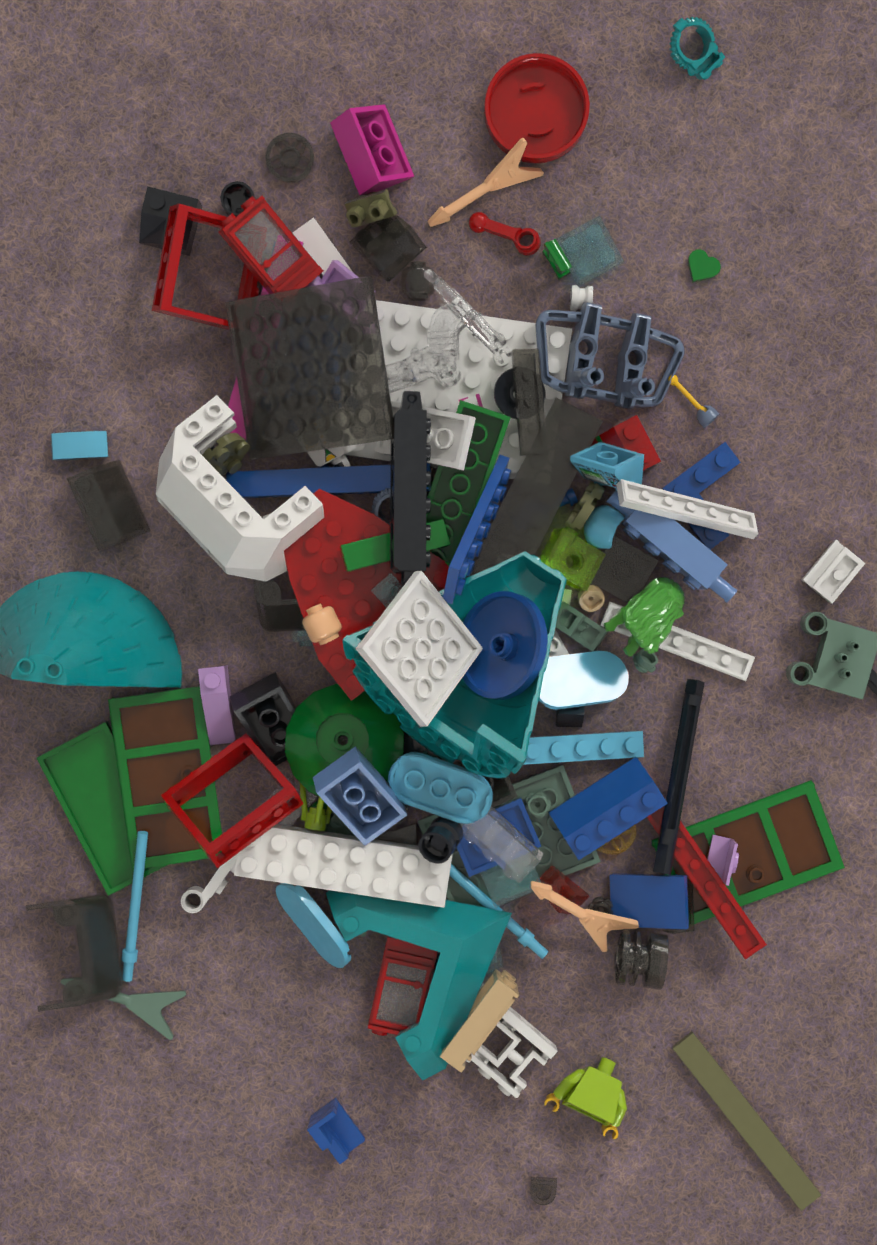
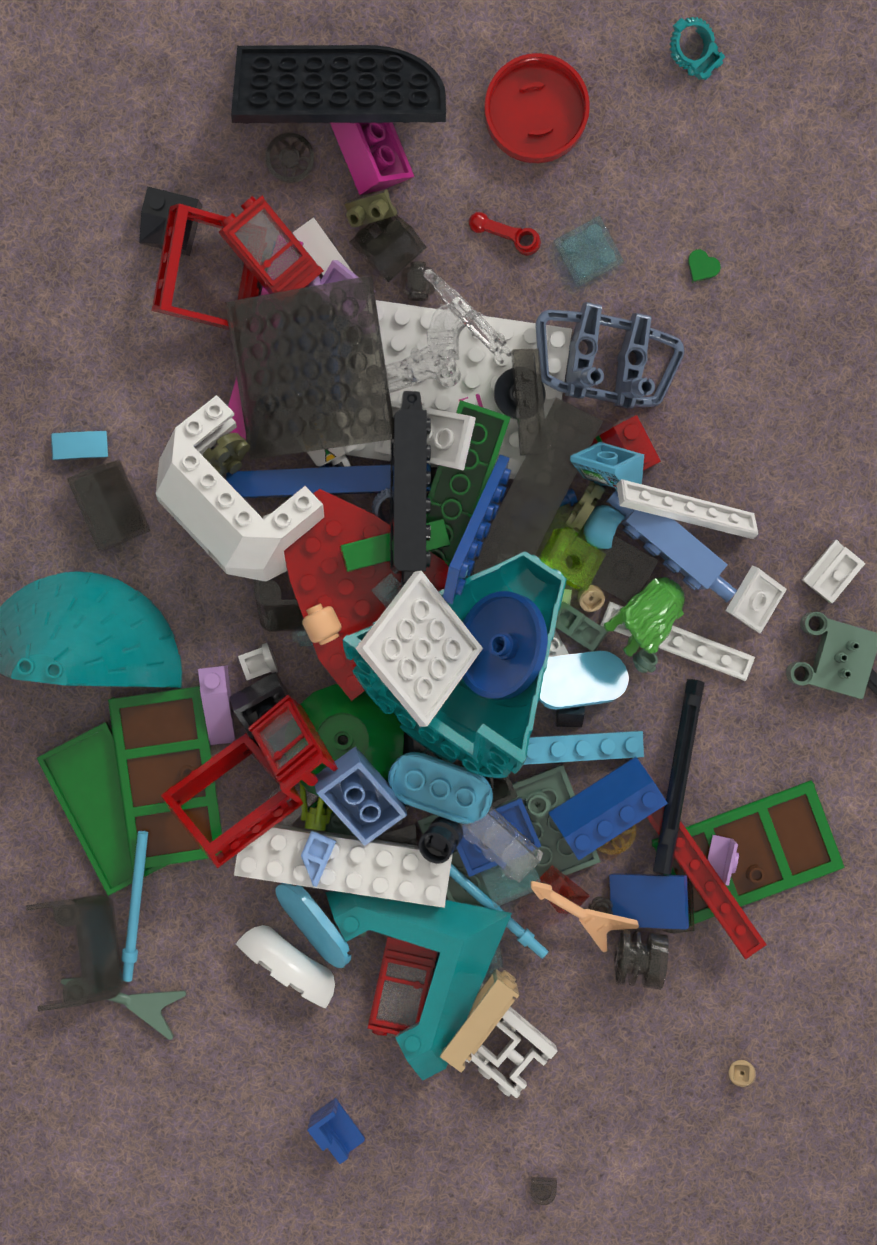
white plate [181,854,237,913] -> none
black wheel [220,181,256,219] -> none
light nougat piece [427,138,544,227] -> none
green piece [542,239,572,280] -> none
lime torso [544,1057,627,1139] -> none
white wheel [570,285,593,311] -> none
blue plate [662,442,741,550] -> none
hinge [668,375,720,428] -> none
olive tile [672,1031,821,1211] -> none
none -> black plate [231,45,446,124]
none -> white brick [236,925,335,1008]
none -> white tile [238,643,278,680]
none -> red door [248,695,338,802]
none -> light blue tile [301,830,336,887]
none -> white plate [725,565,787,633]
none -> tan tile [729,1060,756,1087]

